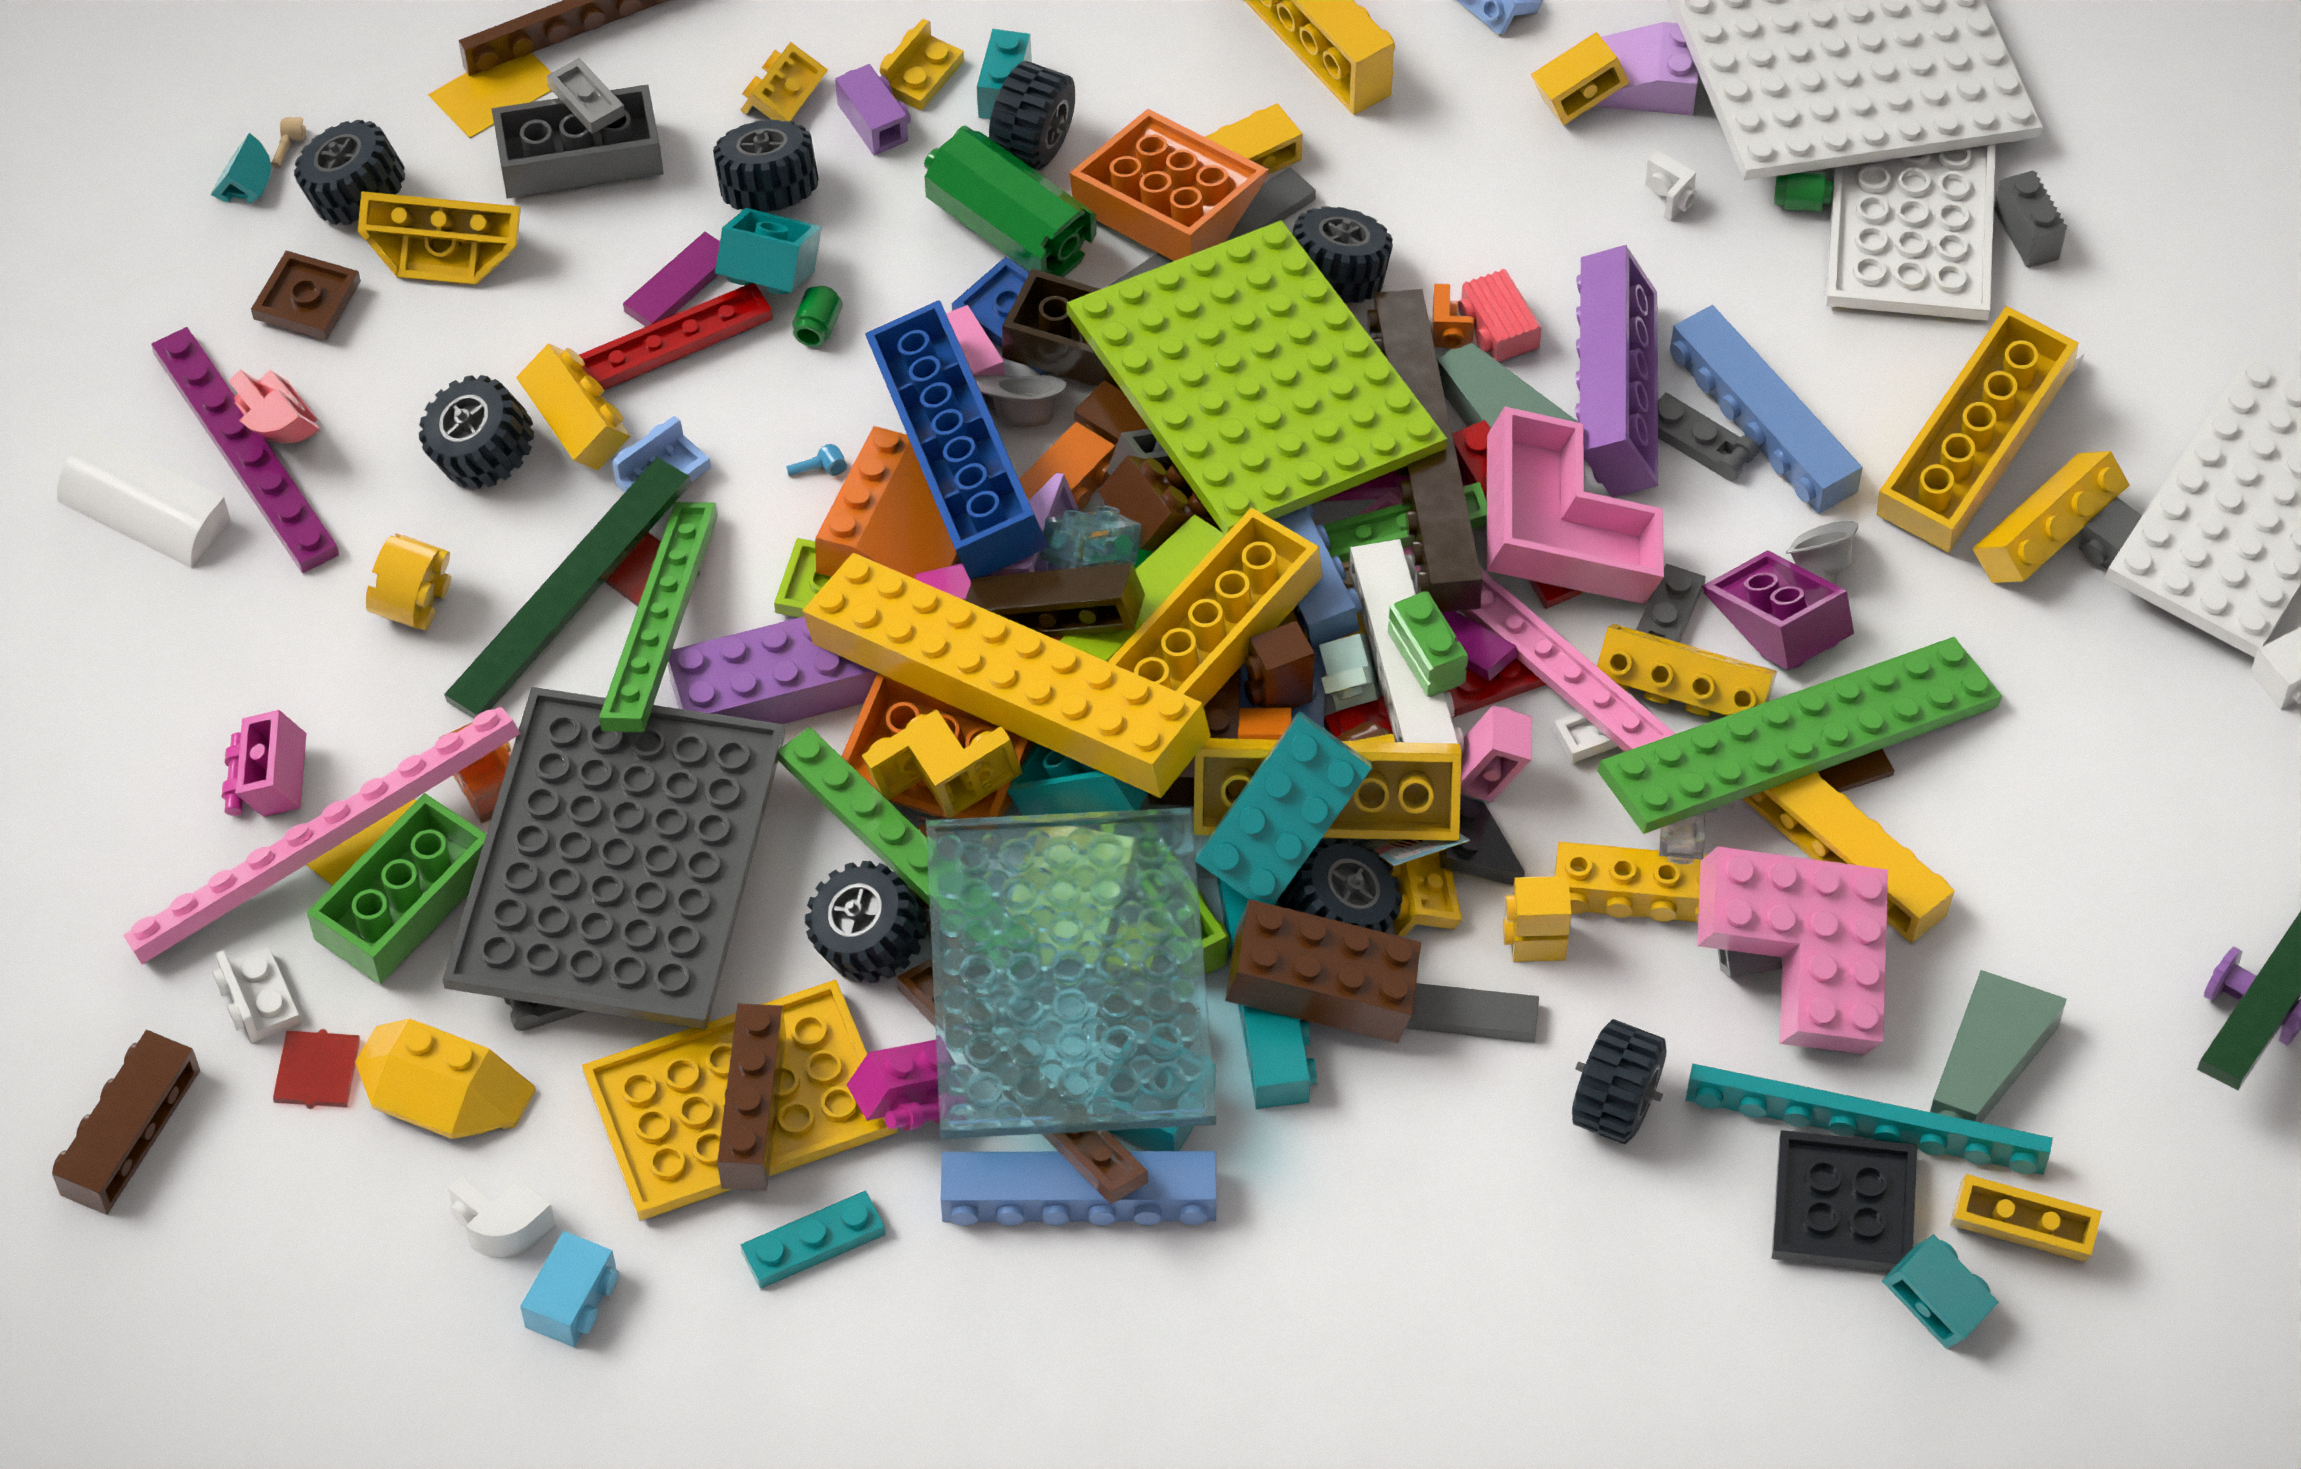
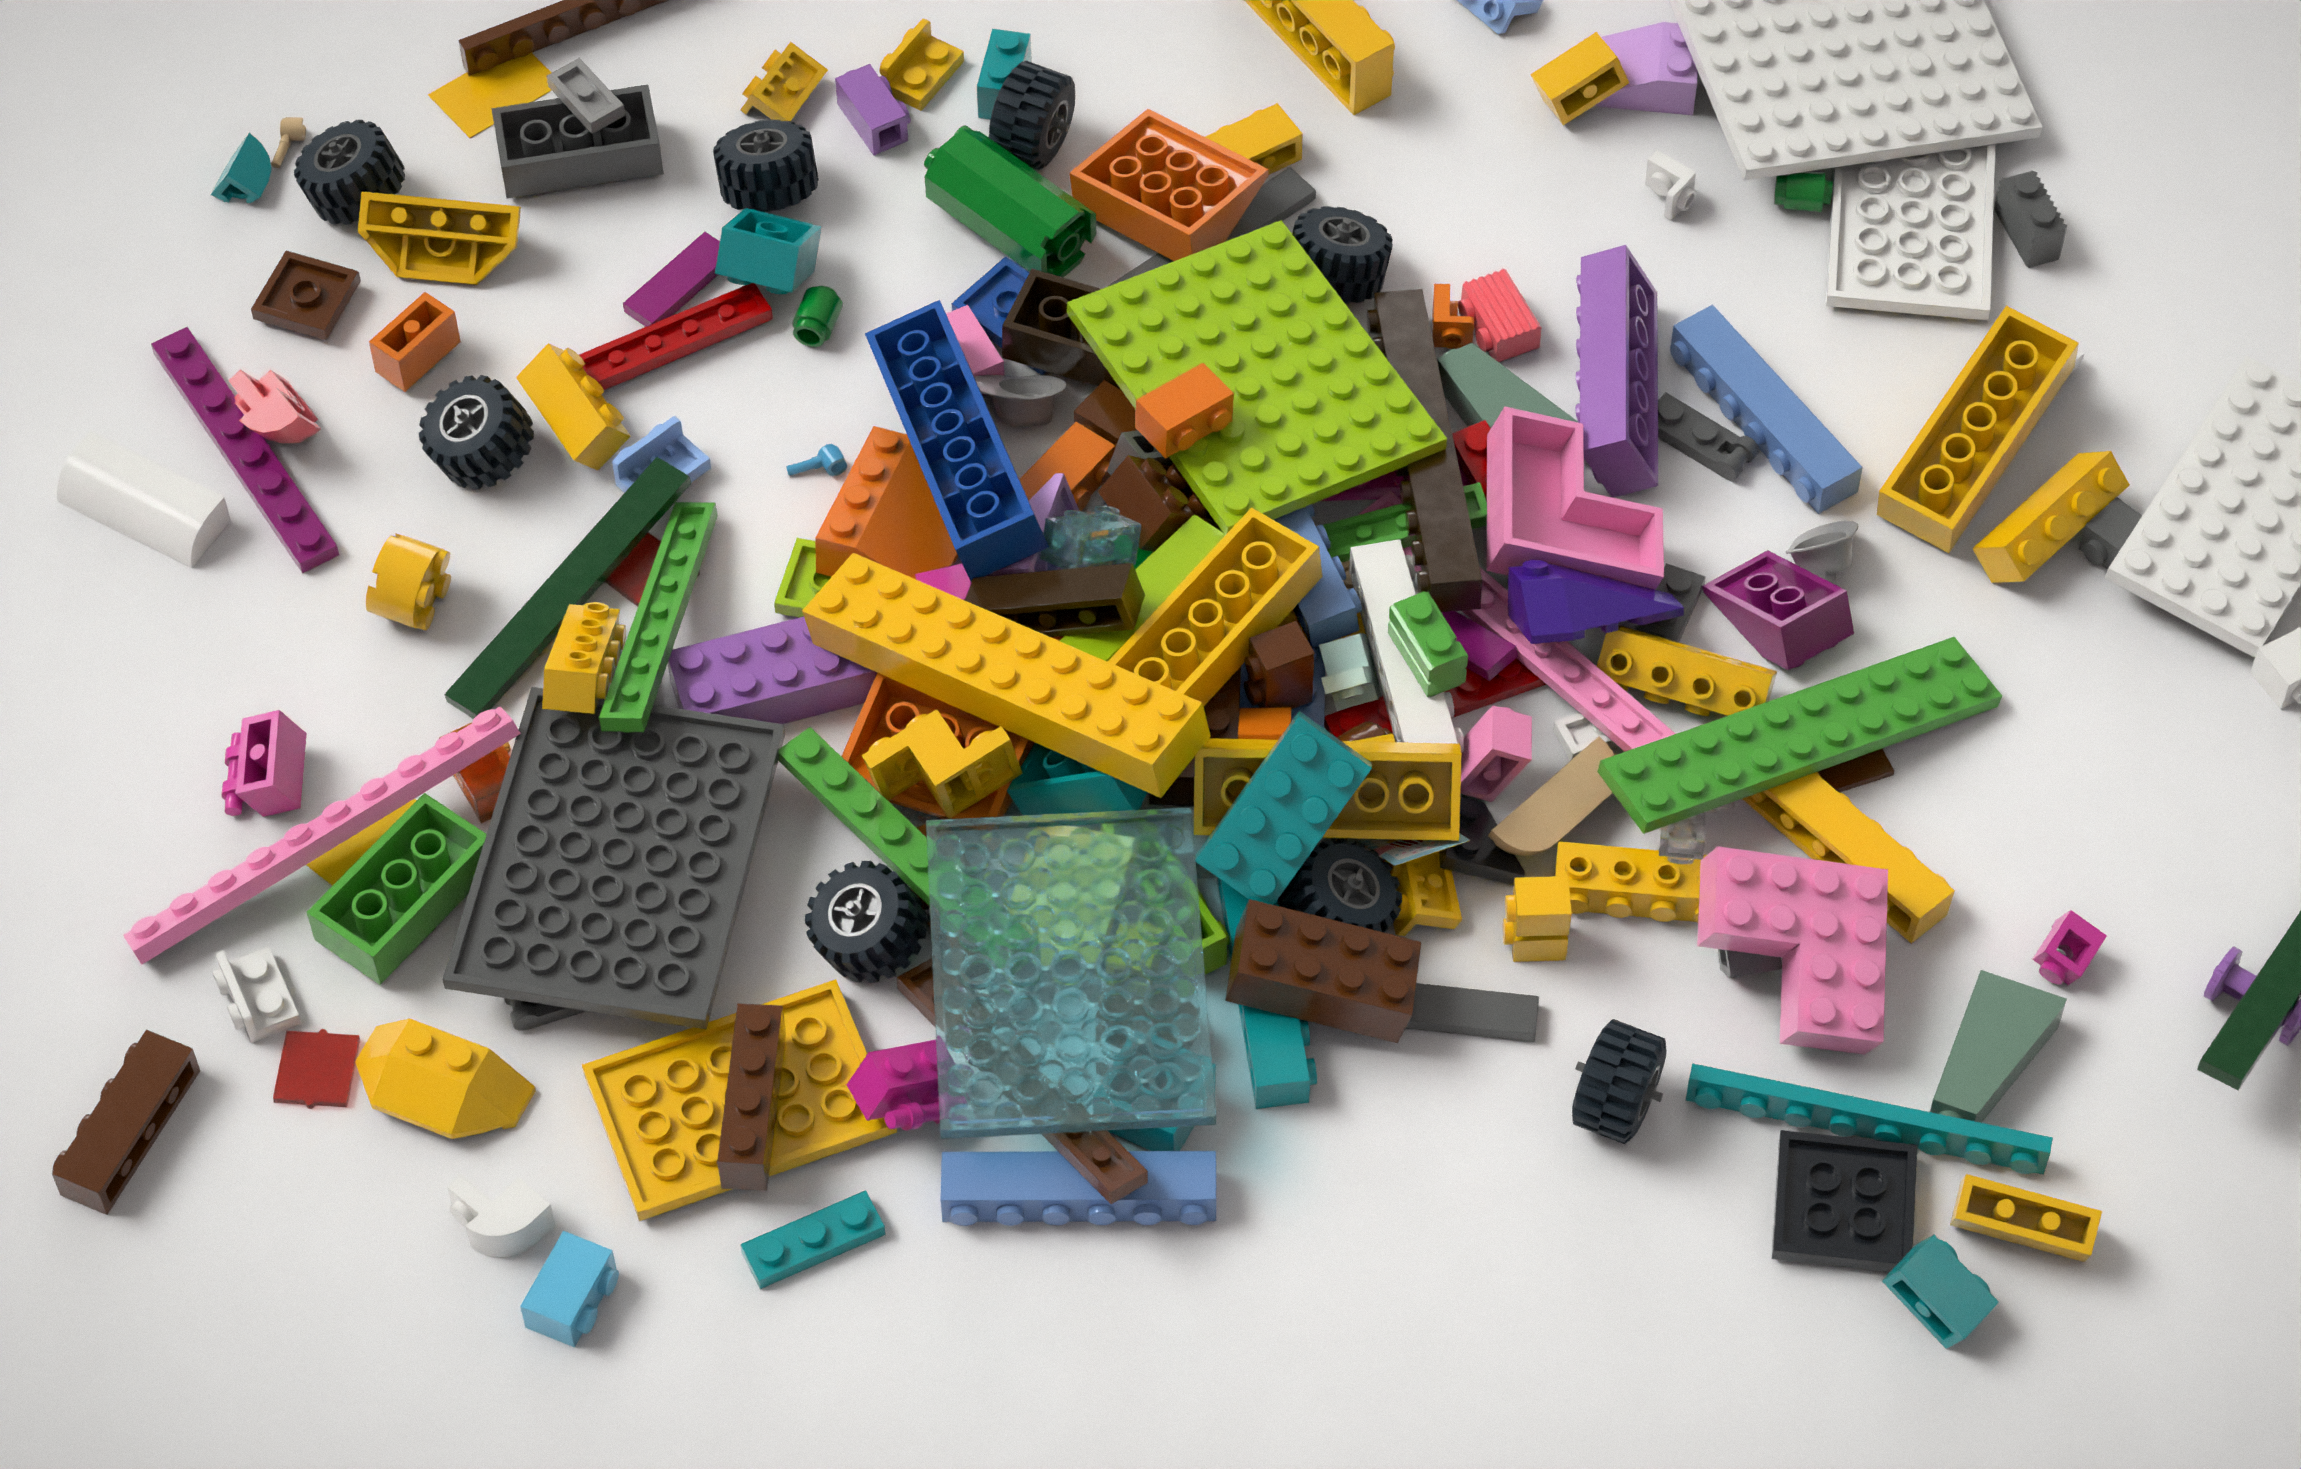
none -> orange brick [369,292,461,392]
none -> yellow brick [542,602,626,714]
none -> orange brick [1135,363,1234,459]
none -> tan brick [1488,736,1614,856]
none -> dark purple wedge [1508,560,1684,644]
none -> dark pink brick [2032,910,2107,985]

